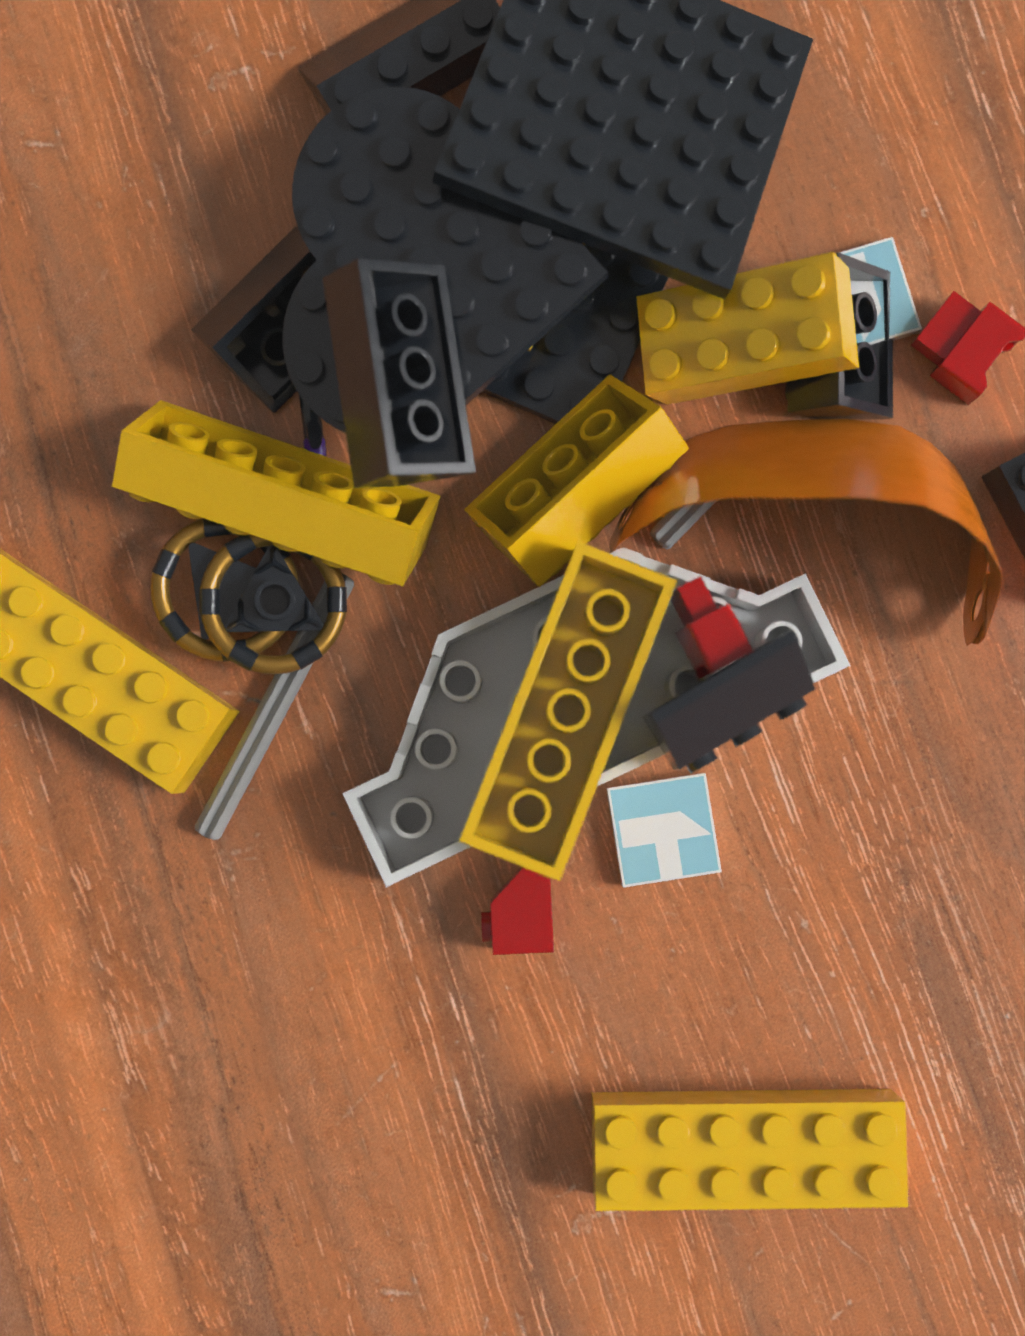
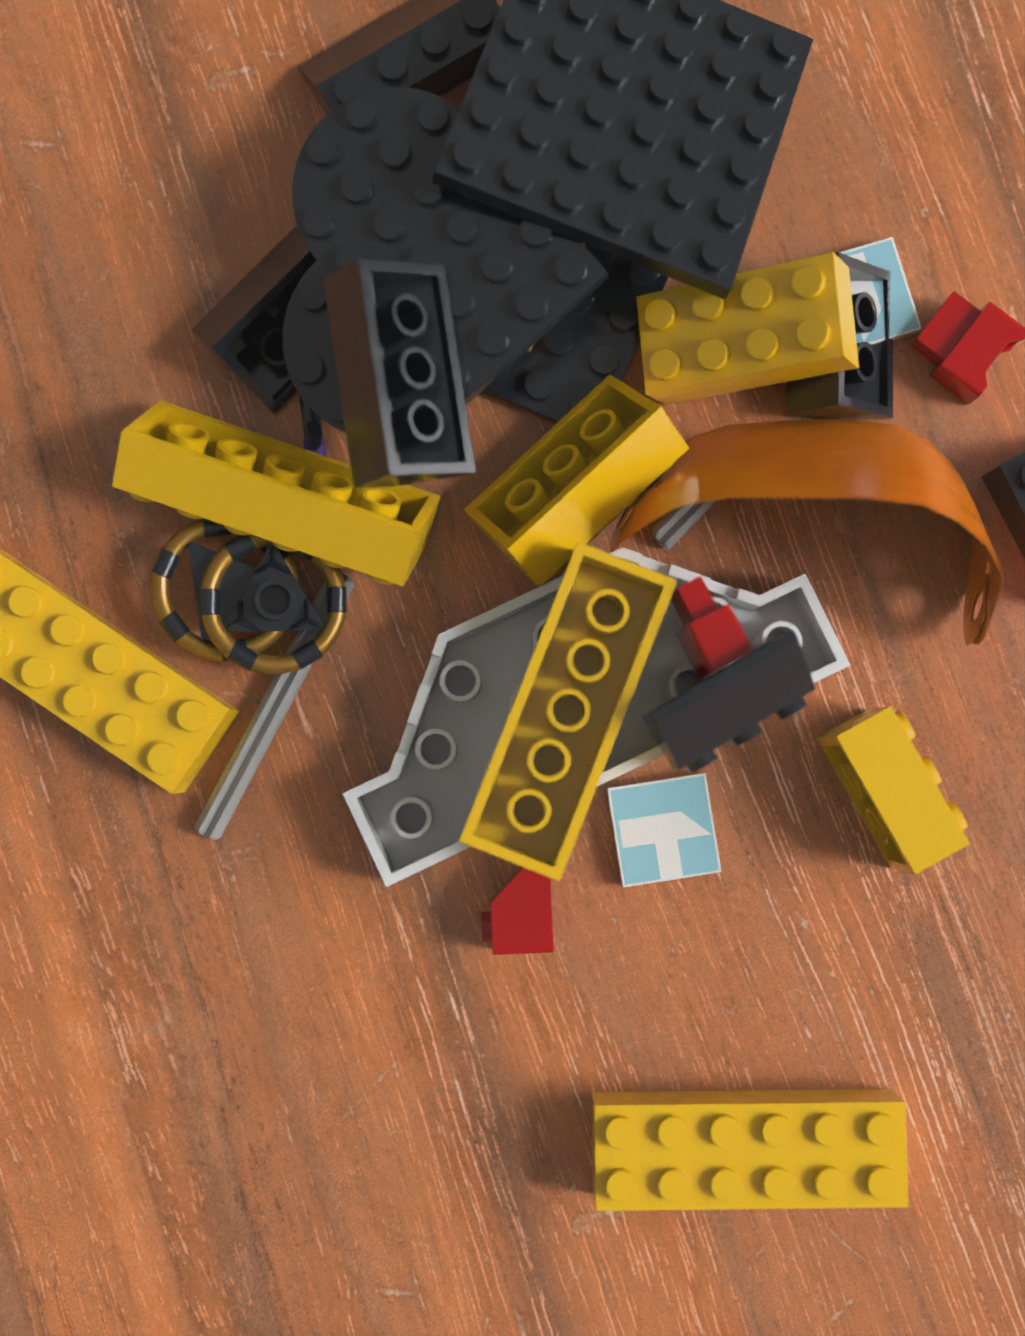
none -> yellow brick [816,706,970,875]

